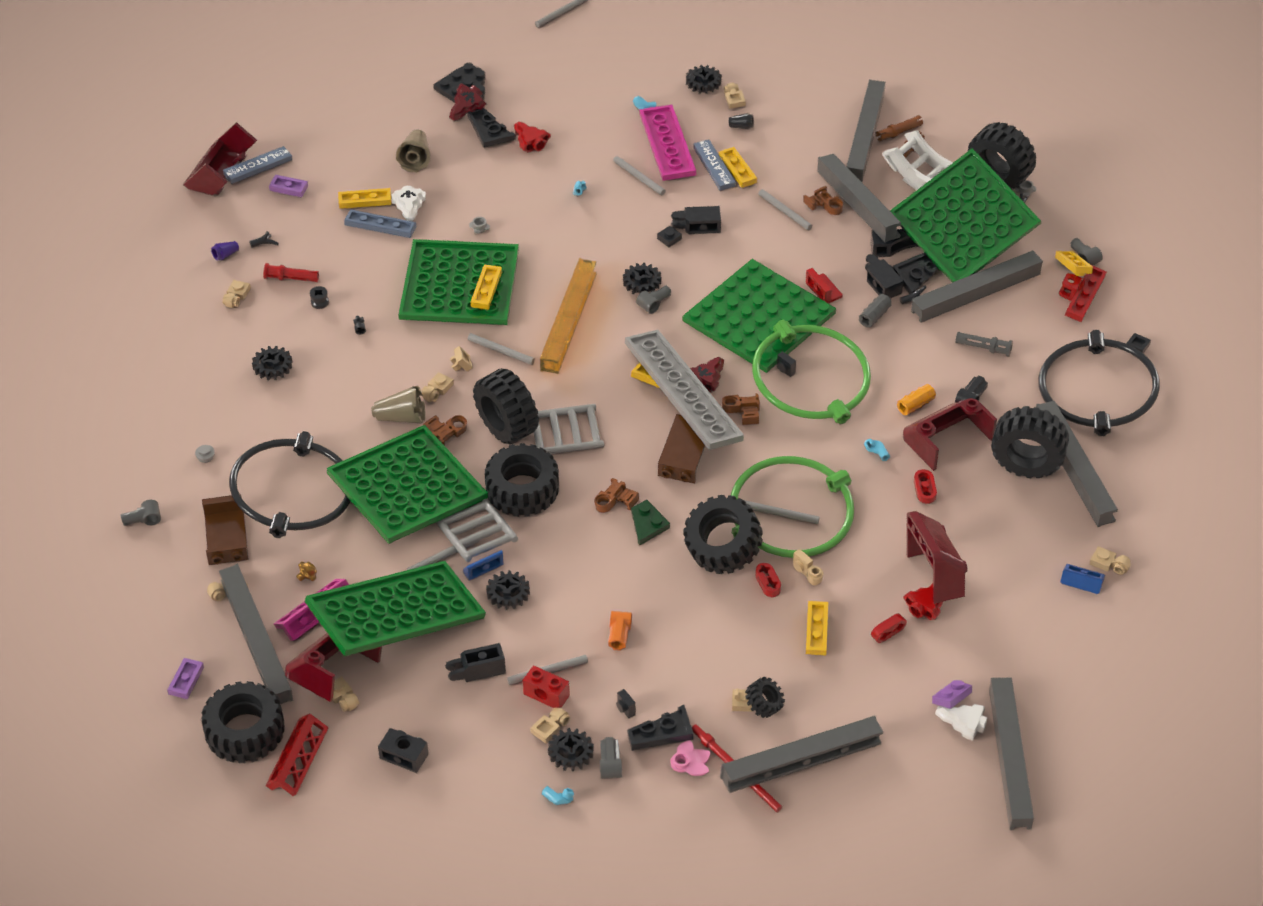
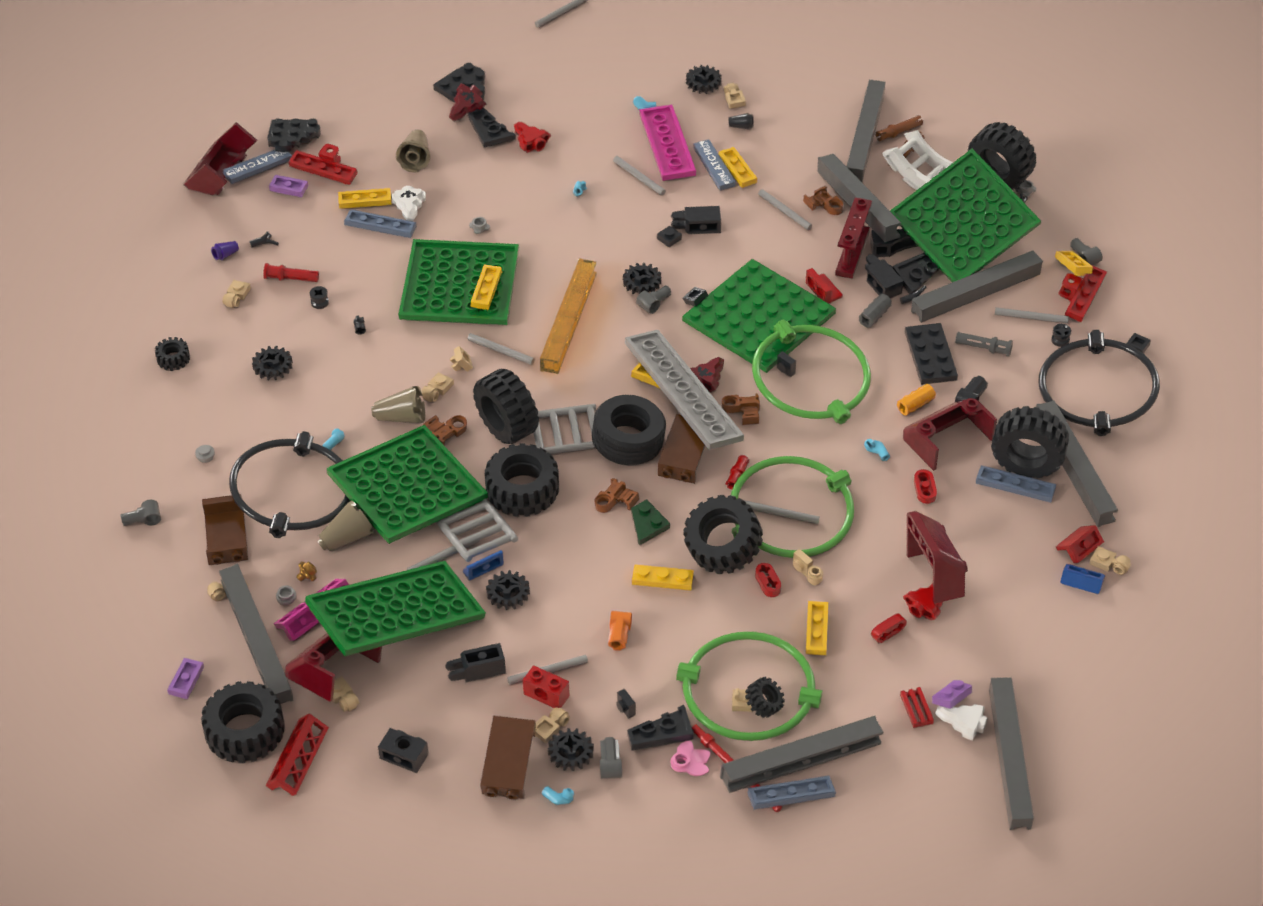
none -> black tyre [155,337,190,371]
none -> black plate [267,118,321,152]
none -> light grey plate [276,585,296,605]
none -> red plate [288,143,358,185]
none -> dark tan cone [318,501,374,551]
none -> medium azure arm [322,429,345,450]
none -> reddish brown panel [480,715,537,800]
none -> black tyre [592,395,666,466]
none -> yellow plate [632,564,694,591]
none -> bright green piece [676,631,822,741]
none -> black plate [682,287,709,307]
none -> red pin [725,455,750,490]
none -> sand blue tile [747,776,836,810]
none -> dark red fence [835,197,872,279]
none -> red tile [900,687,934,728]
none -> black plate [905,323,958,385]
none -> sand blue tile [976,465,1056,503]
none -> light grey bar [995,307,1069,323]
none -> black wheel [1051,323,1071,347]
none -> red panel [1055,525,1104,563]

